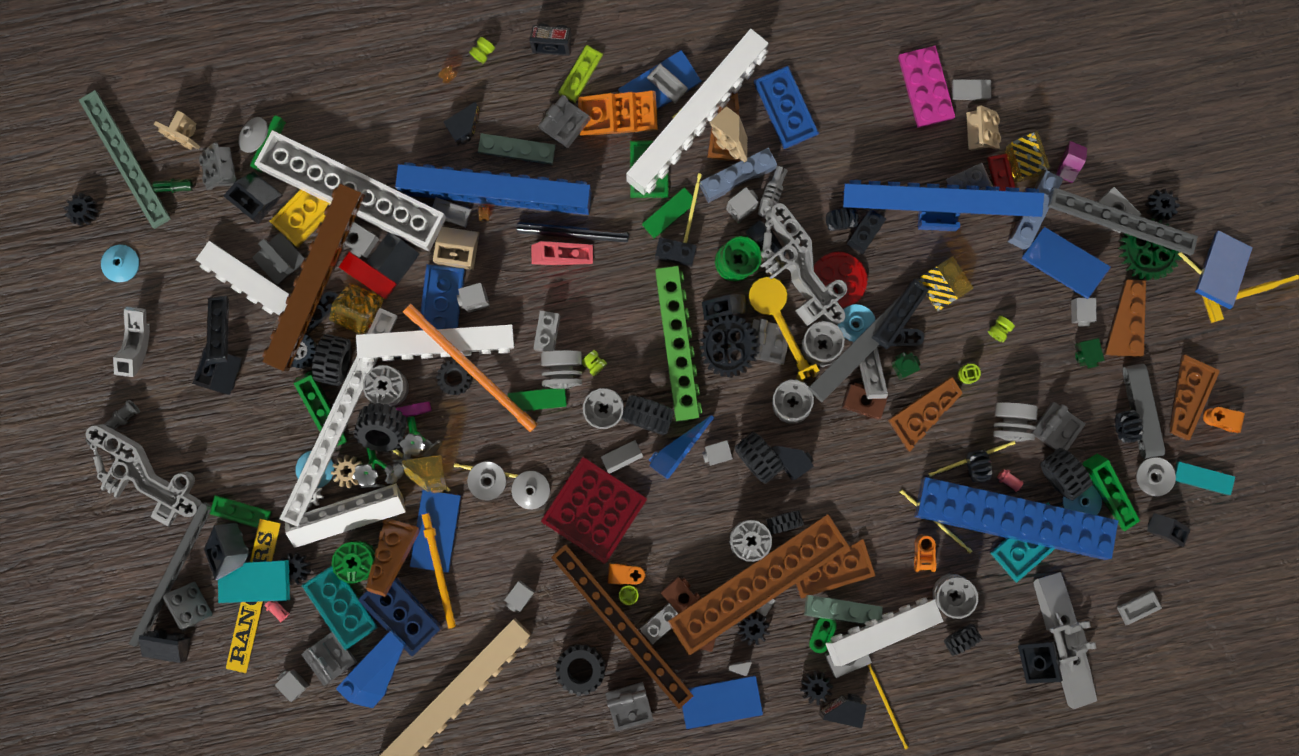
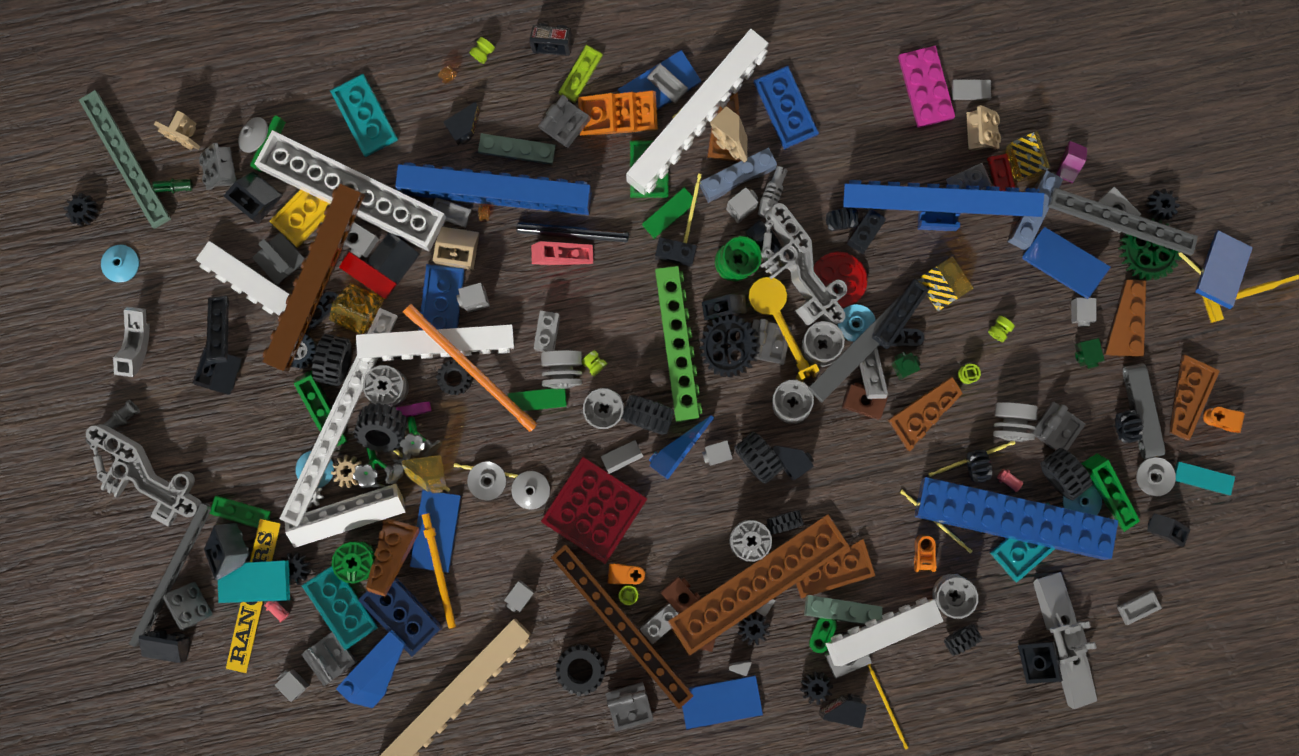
none -> teal tile [330,74,398,157]

